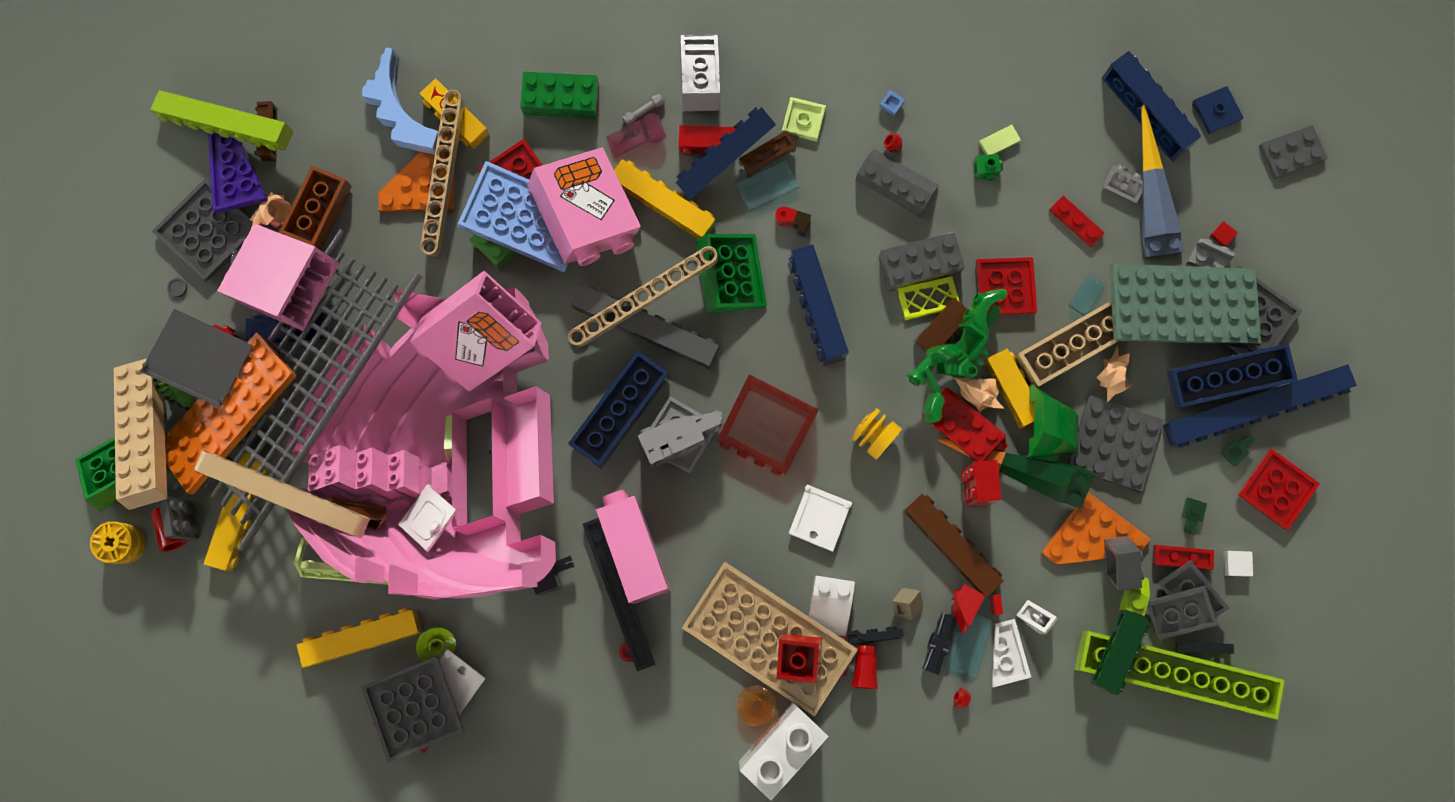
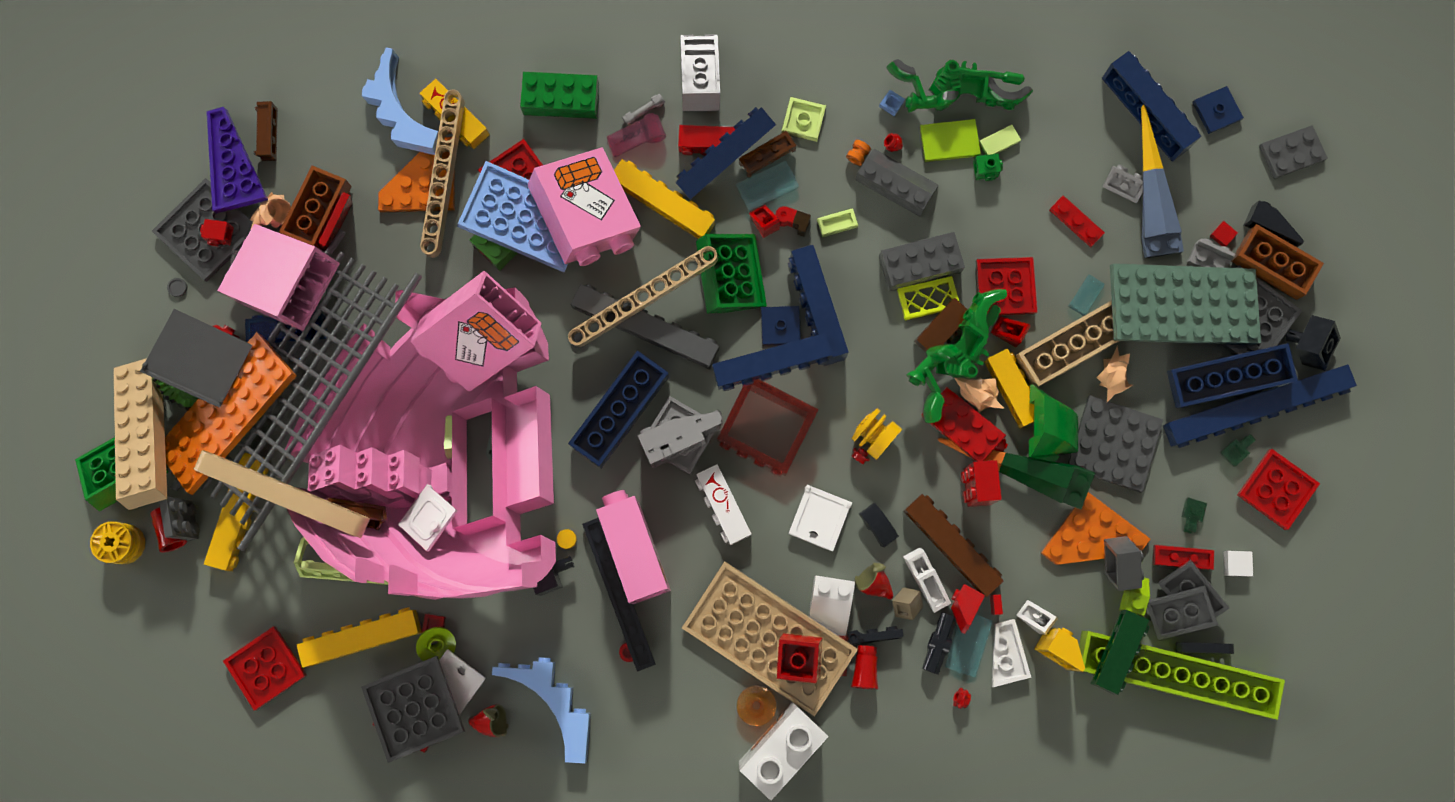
lime brick [150,90,294,151] -> none
none -> red brick [200,219,234,246]
none -> red plate [223,626,307,711]
none -> red tile [319,192,353,251]
none -> red tile [421,614,446,634]
none -> hat [468,704,509,737]
none -> light blue arch [492,657,591,764]
none -> yellow tile [557,529,577,549]
none -> white brick [695,464,752,546]
none -> dark blue brick [712,333,833,391]
none -> red slope [749,205,780,238]
none -> dark blue plate [761,306,800,345]
none -> yellowish green tile [817,208,858,237]
none -> orange wheel [846,140,871,166]
none -> red plate [851,447,870,465]
none -> hat [854,563,894,600]
none -> black slope [859,503,899,547]
none -> green piece [886,59,1033,113]
none -> white slope [903,548,951,613]
none -> lime tile [920,119,981,162]
none -> red slope [991,317,1030,347]
none -> yellow slope [1034,628,1085,672]
none -> dark orange brick [1231,224,1324,300]
none -> black slope [1243,201,1304,248]
none -> black brick [1286,315,1341,371]

